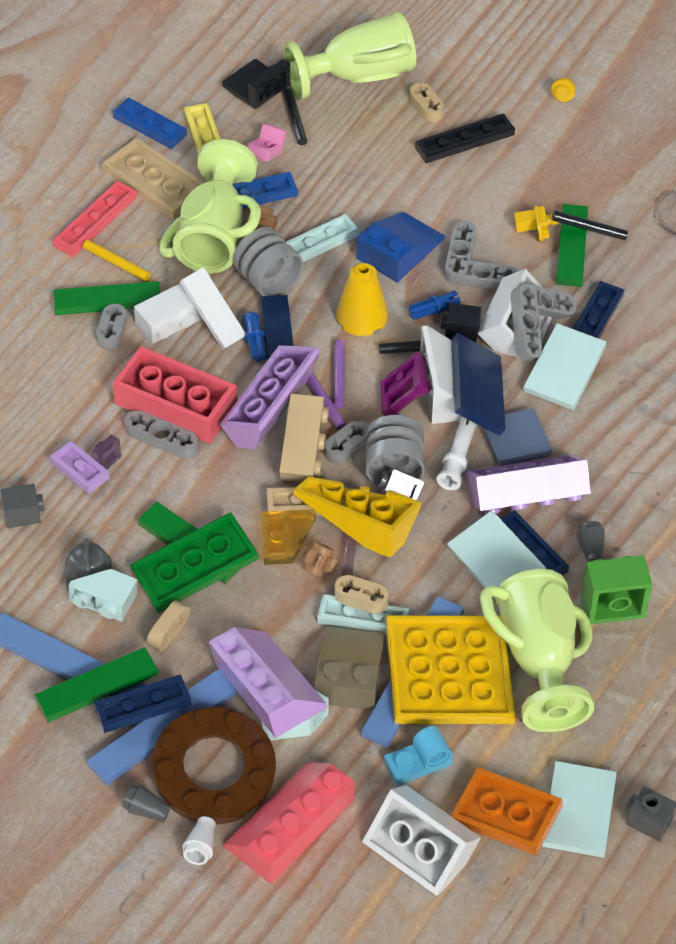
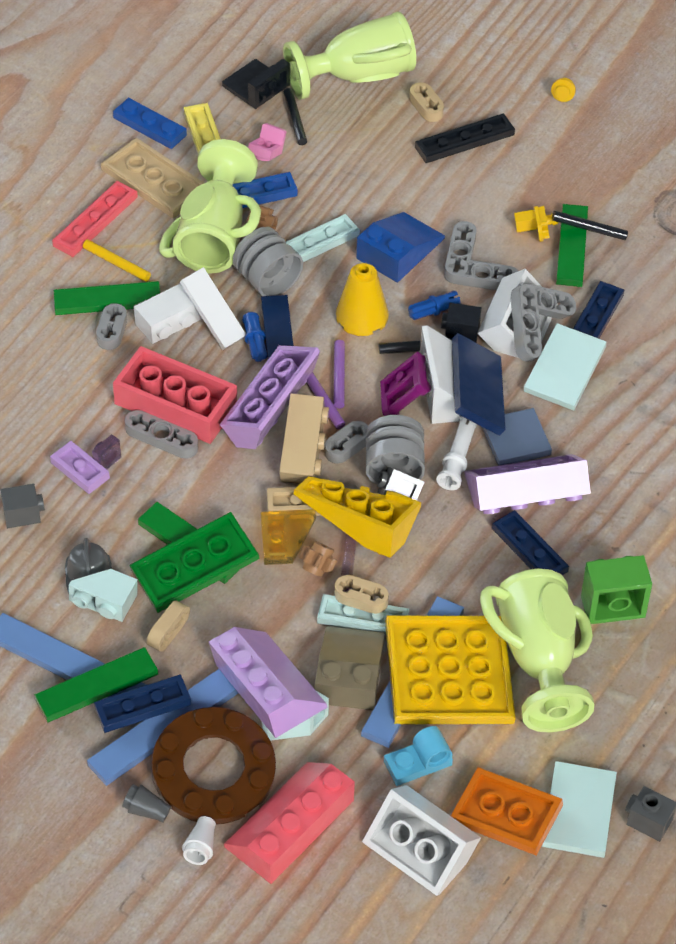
light aqua tile [447,511,546,600] -> none
dark grey cone [577,521,605,562] -> none

